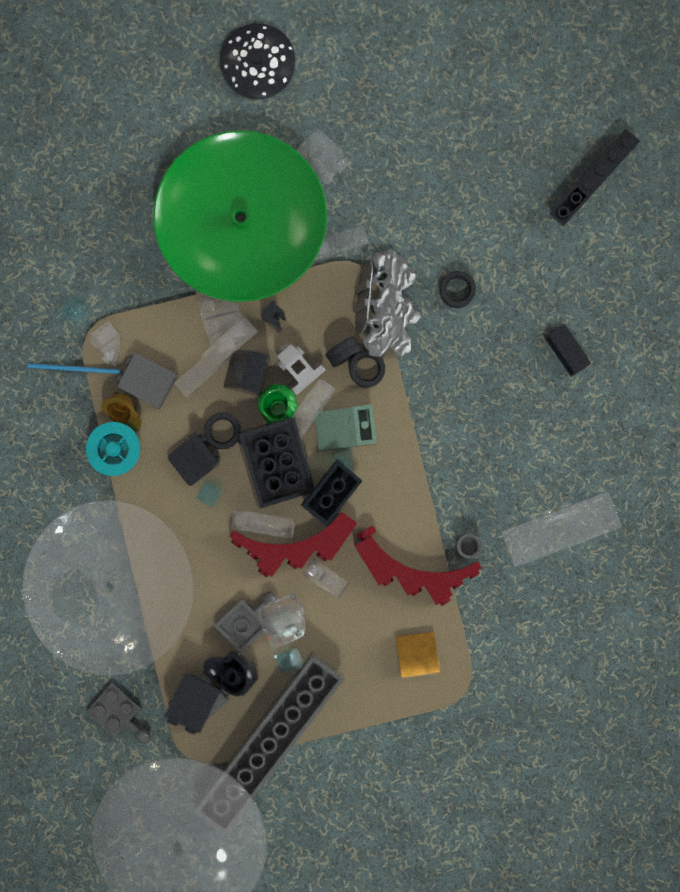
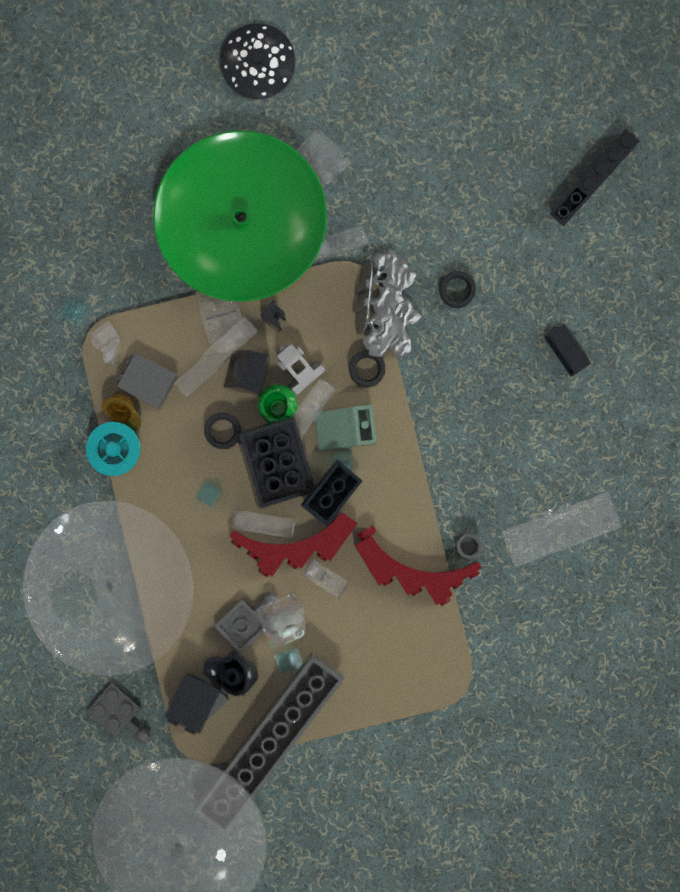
dark azure axle [28,363,122,374] -> none
black bracket [168,432,220,486] -> none
black tyre [325,336,362,367] -> none
pearl gold slope [396,632,440,678] -> none

